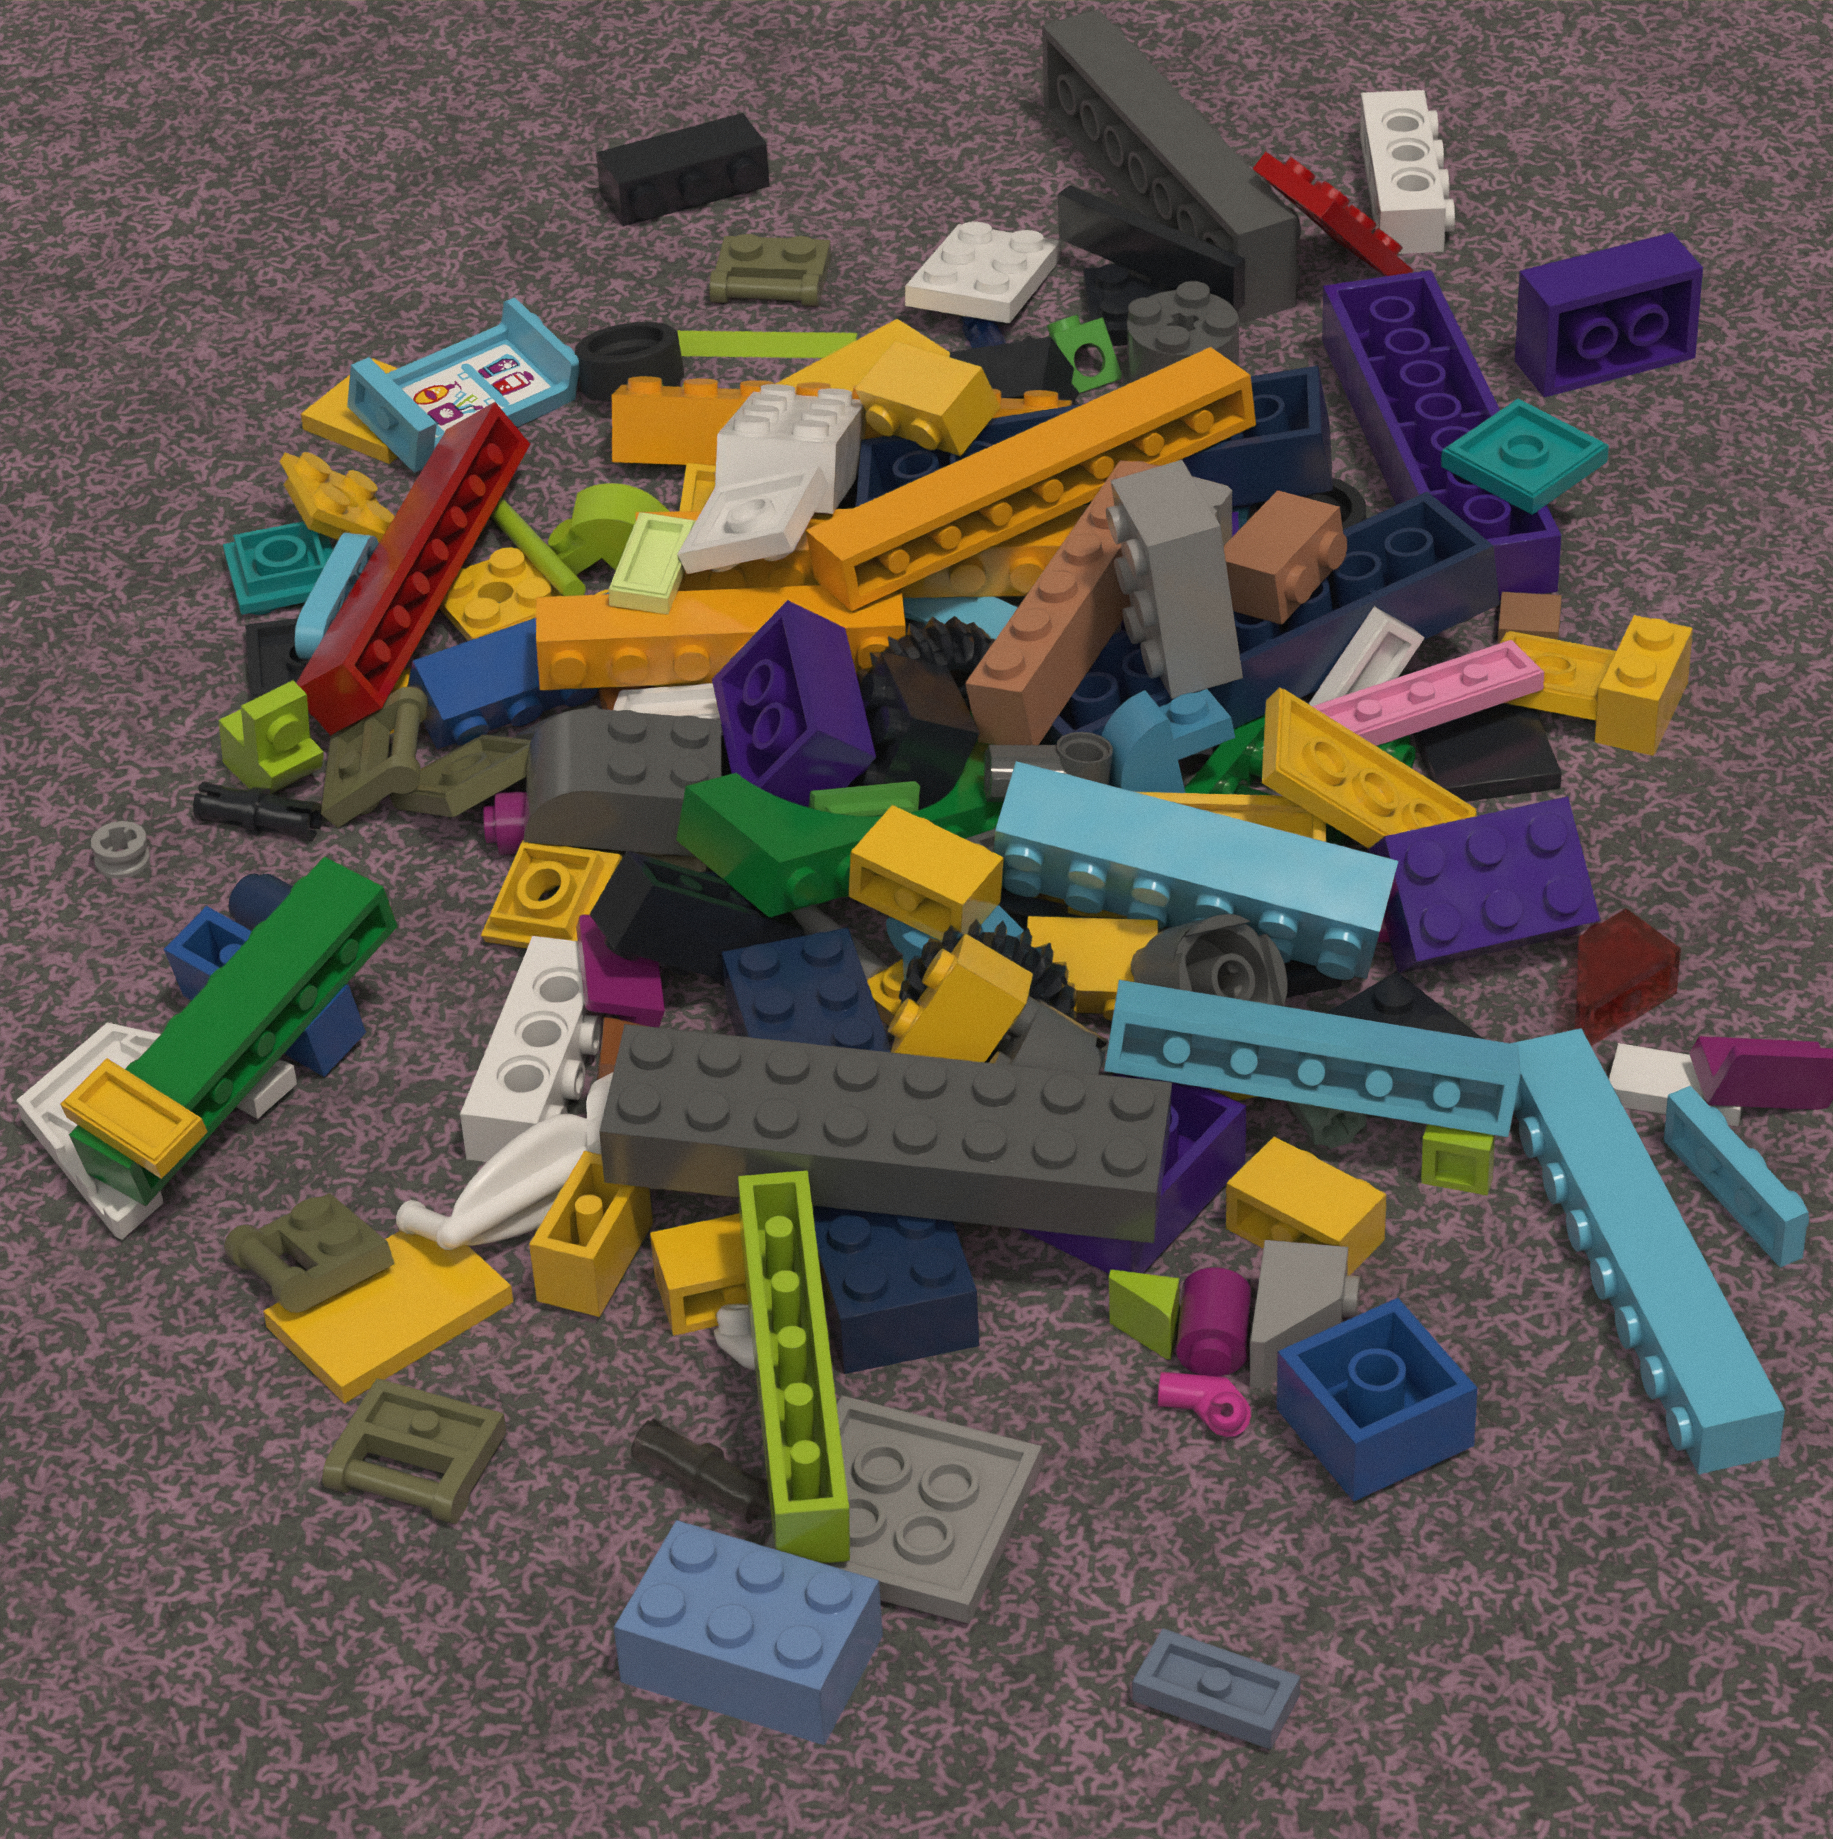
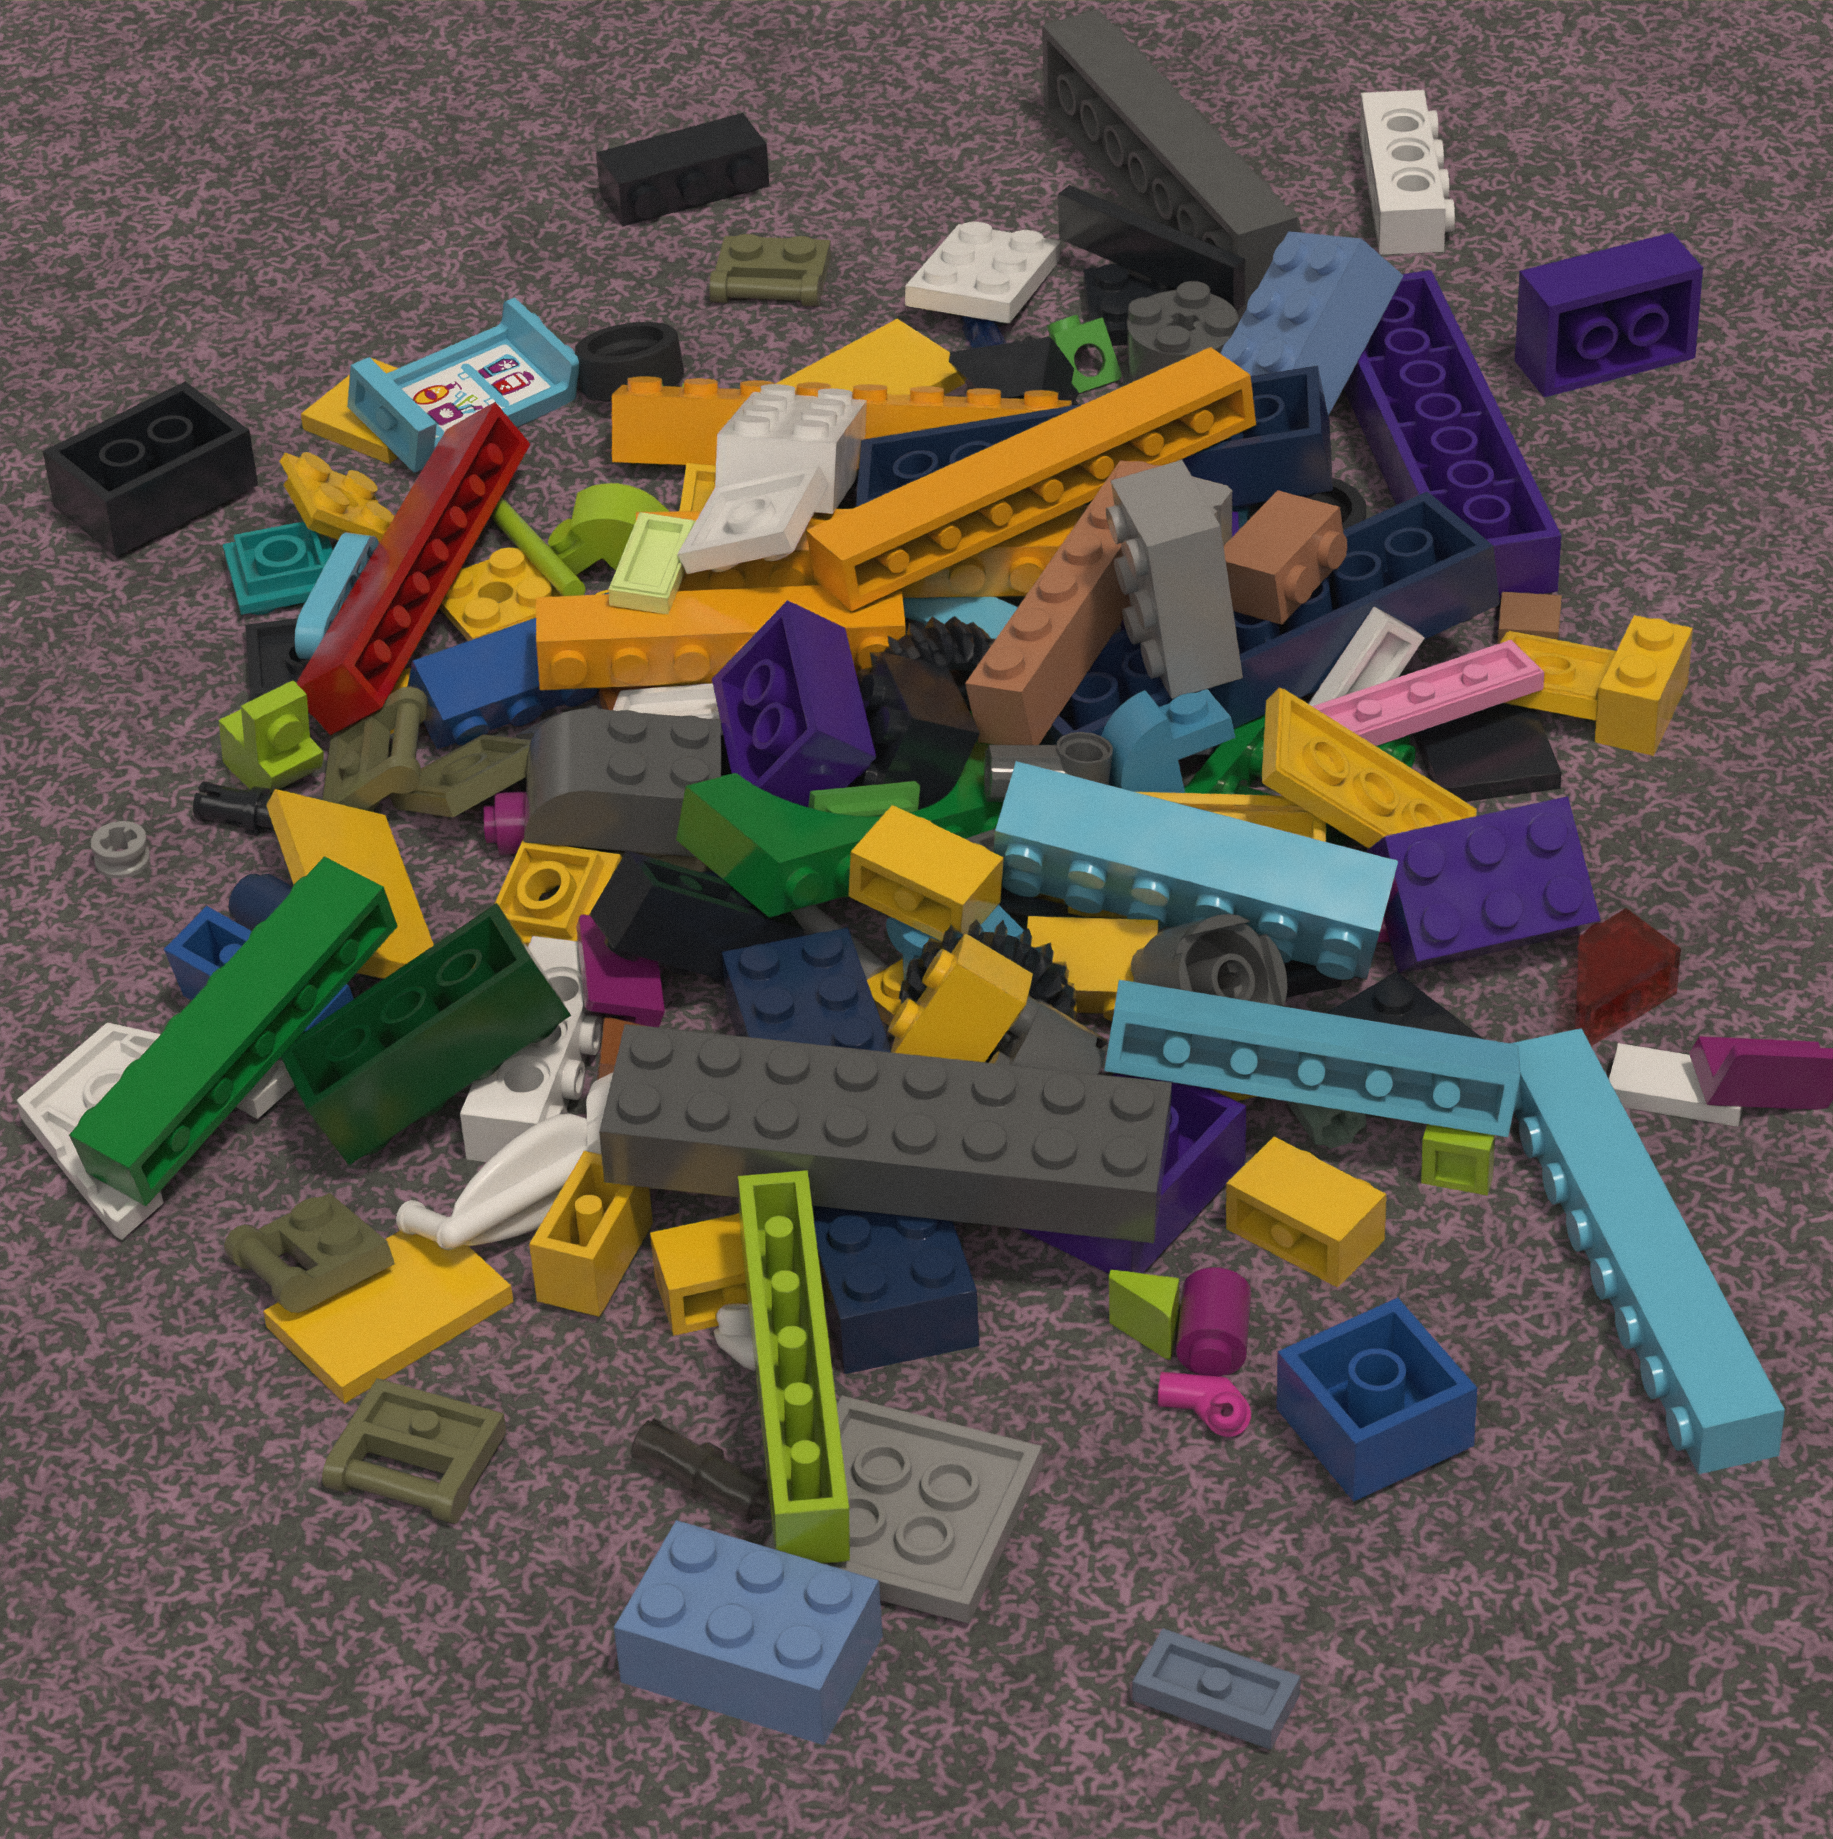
yellow tile [60,1058,208,1179] -> none
lime sticker [677,331,857,358] -> none
yellow brick [855,341,1001,456] -> none
light grey slope [1250,1240,1360,1389] -> none
red plate [1253,152,1414,277] -> none
teal tile [1441,399,1609,515] -> none
medium azure plate [1664,1086,1809,1267] -> none
none -> black brick [43,381,258,557]
none -> yellow tile [266,789,434,979]
none -> dark green brick [281,903,571,1165]
none -> medium blue brick [1221,231,1403,416]

